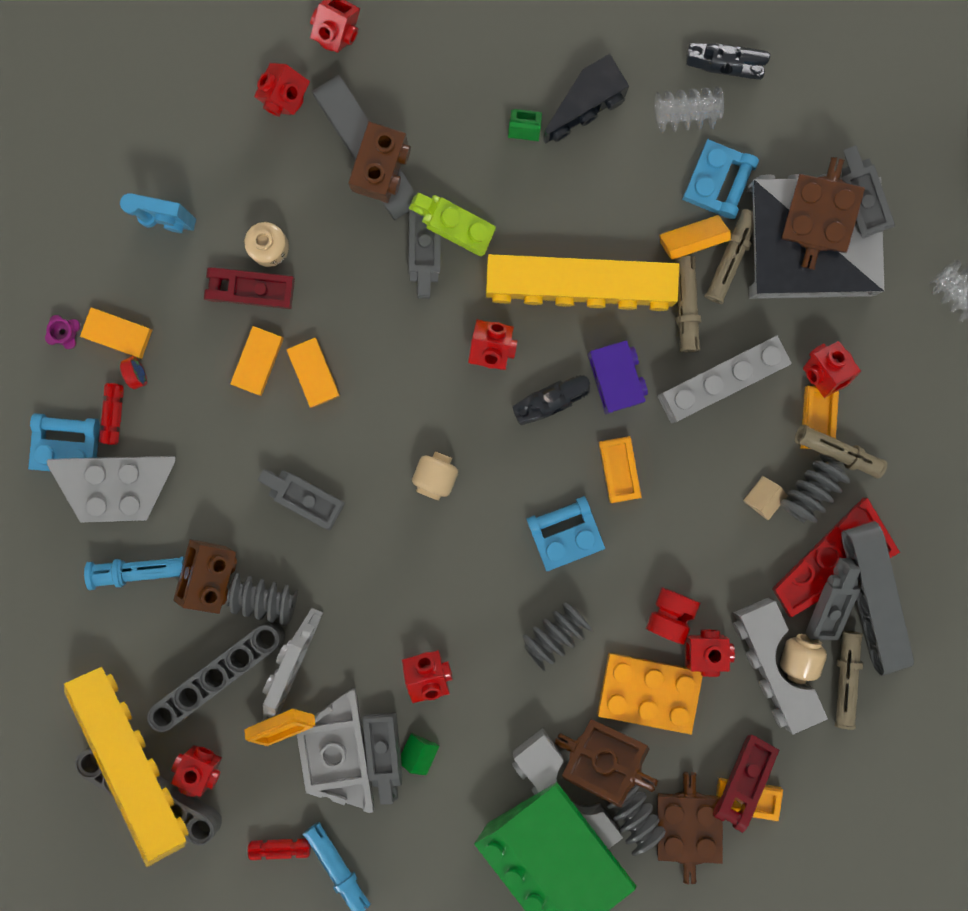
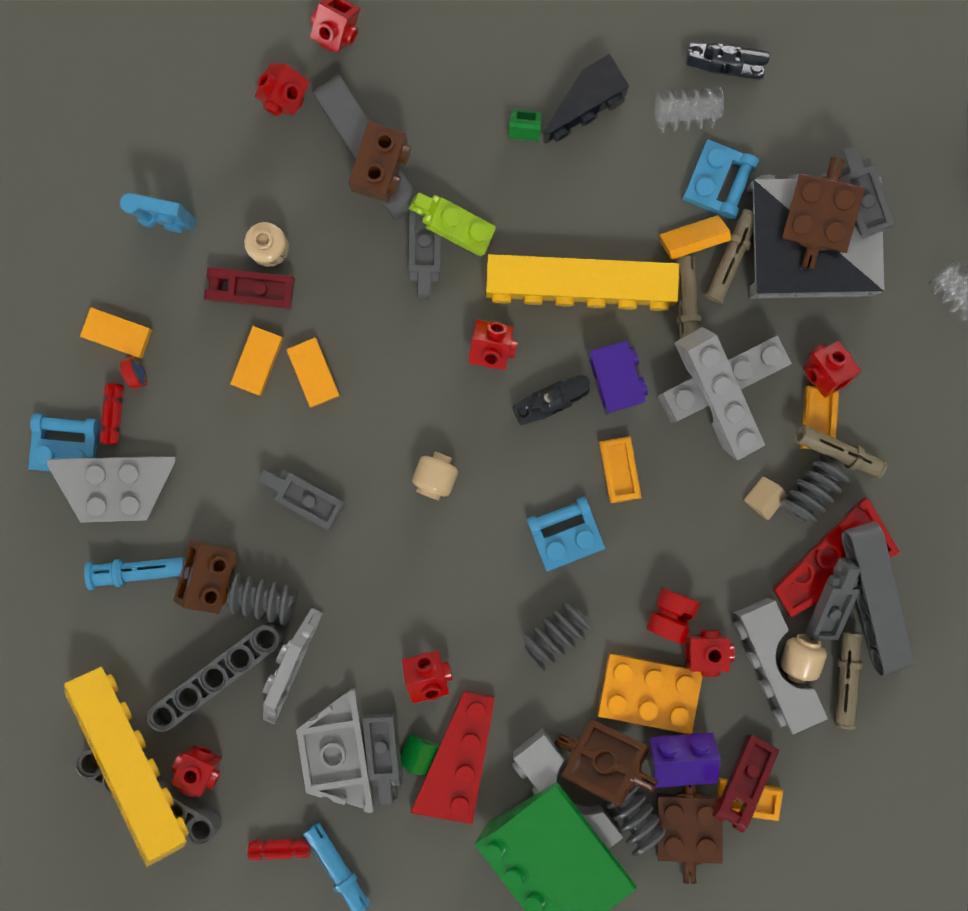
magenta plate [45,315,81,349] -> none
light orange tile [244,709,315,746] -> none
none -> red wing [410,691,495,824]
none -> dark purple brick [649,733,720,788]
none -> light grey arch [674,327,765,461]

